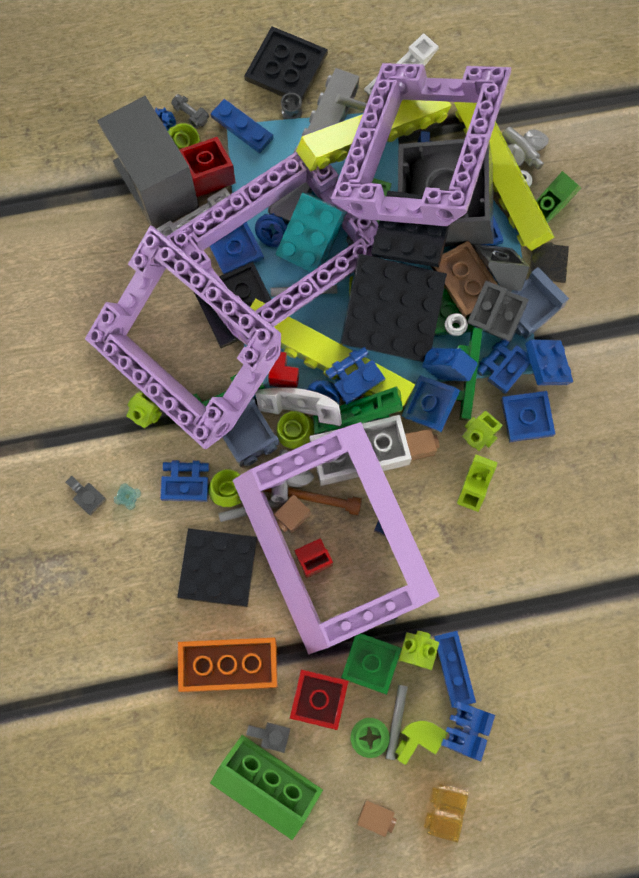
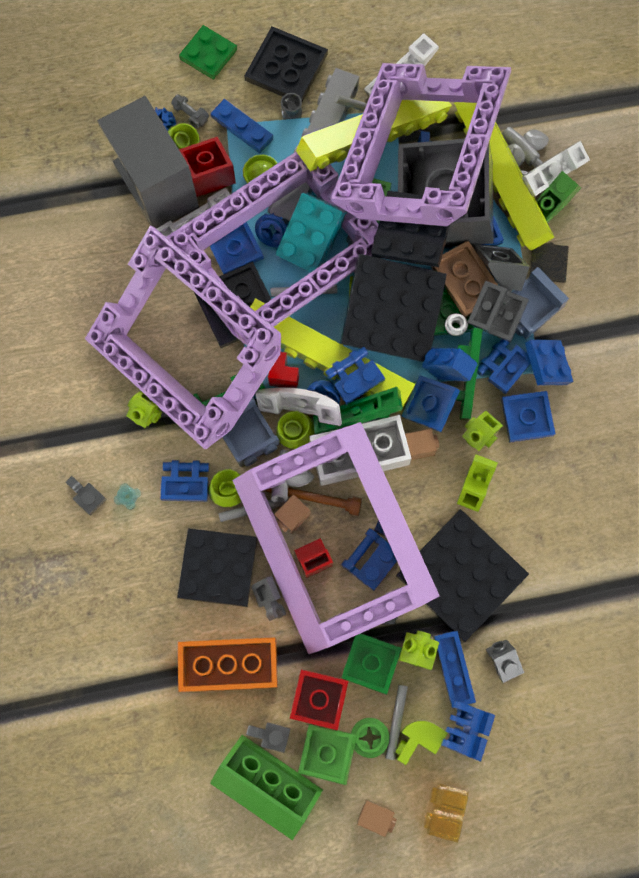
none -> green plate [179,25,237,80]
none -> lime hat [243,154,278,183]
none -> dark grey plate [251,576,286,621]
none -> bright green tile [298,724,357,785]
none -> blue plate [341,528,397,591]
none -> black plate [396,509,529,642]
none -> bracket [486,640,524,683]
none -> white slope [522,141,590,197]

